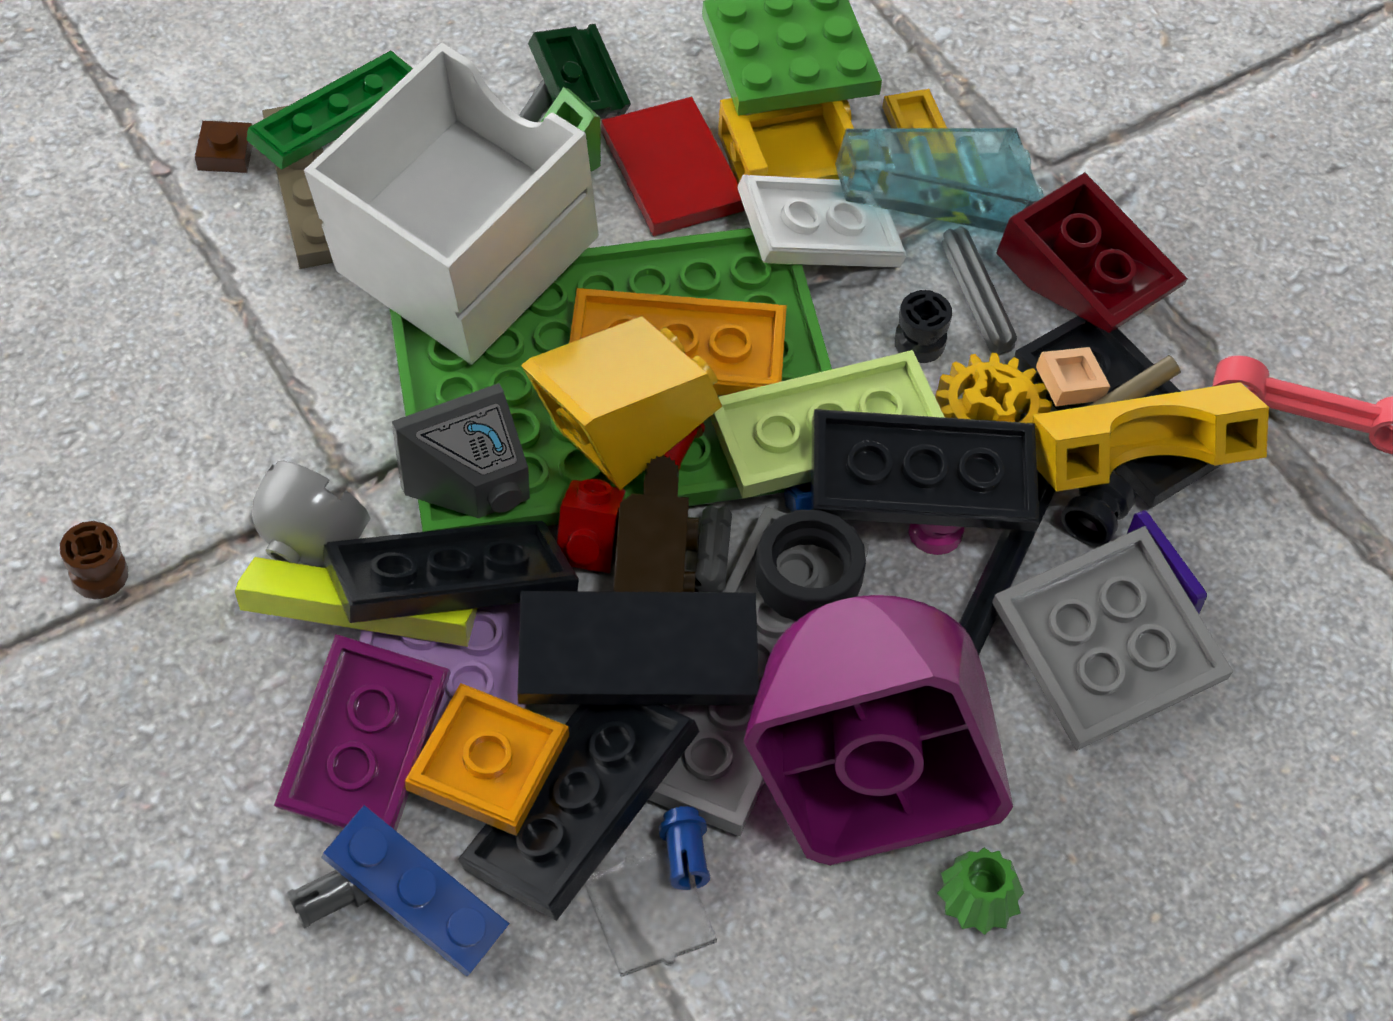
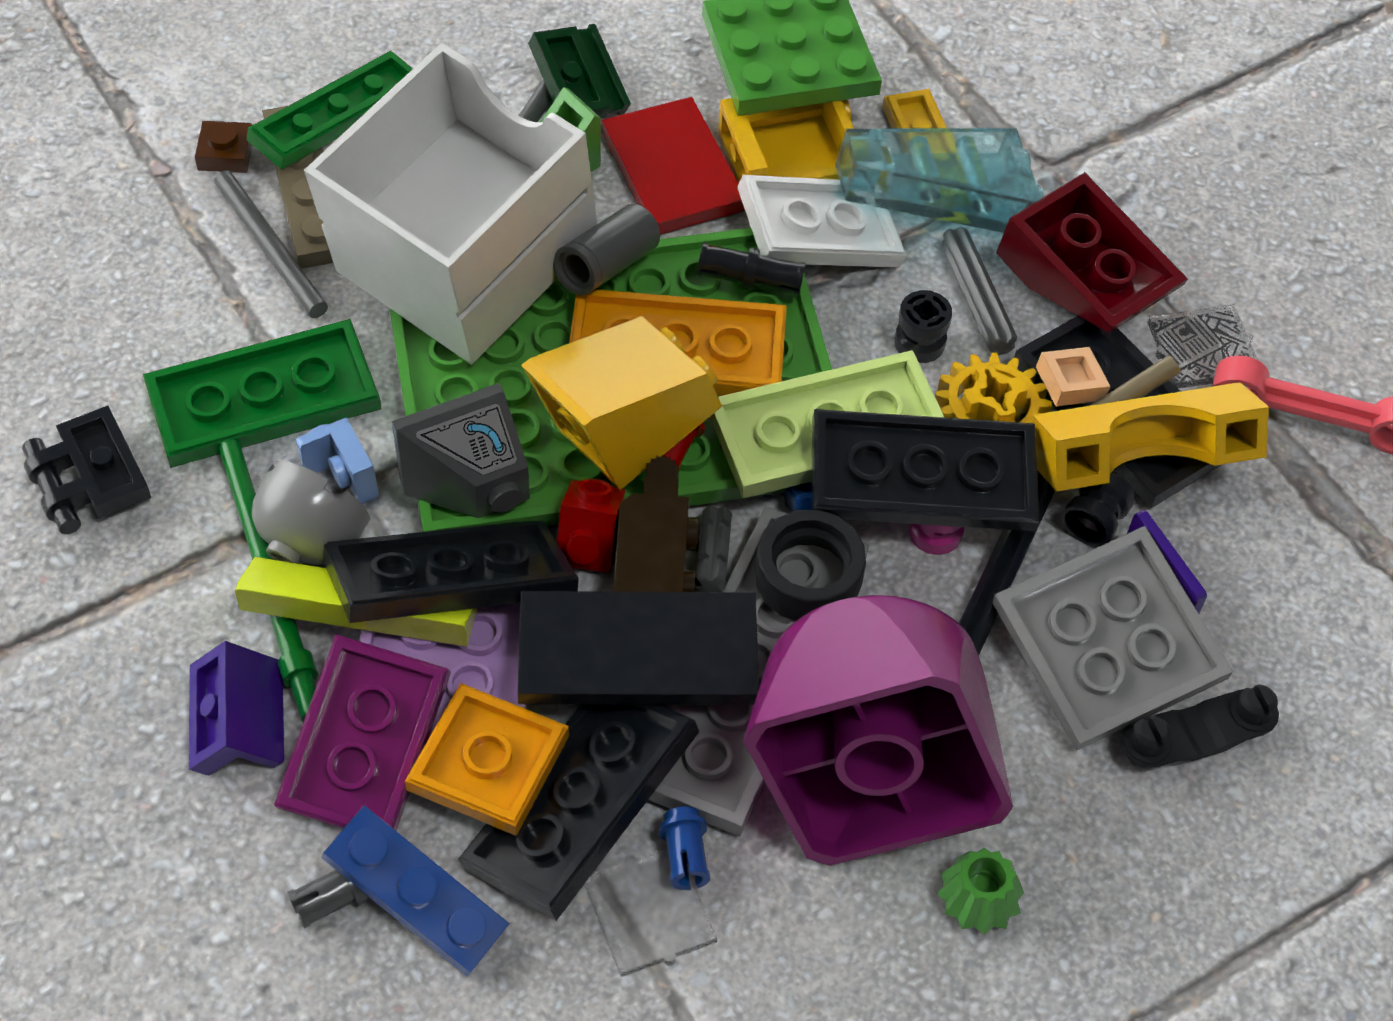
reddish brown wheel [60,521,128,599] -> none
none -> black plate [22,405,151,534]
none -> green tile [143,319,382,468]
none -> dark purple panel [189,641,285,776]
none -> dark grey bar [214,170,328,318]
none -> green bar [219,439,318,723]
none -> light blue bracket [296,417,379,504]
none -> dark grey pin [554,204,660,295]
none -> black pin [697,242,806,296]
none -> black piece [1120,684,1279,768]
none -> clear piece [1147,304,1258,389]

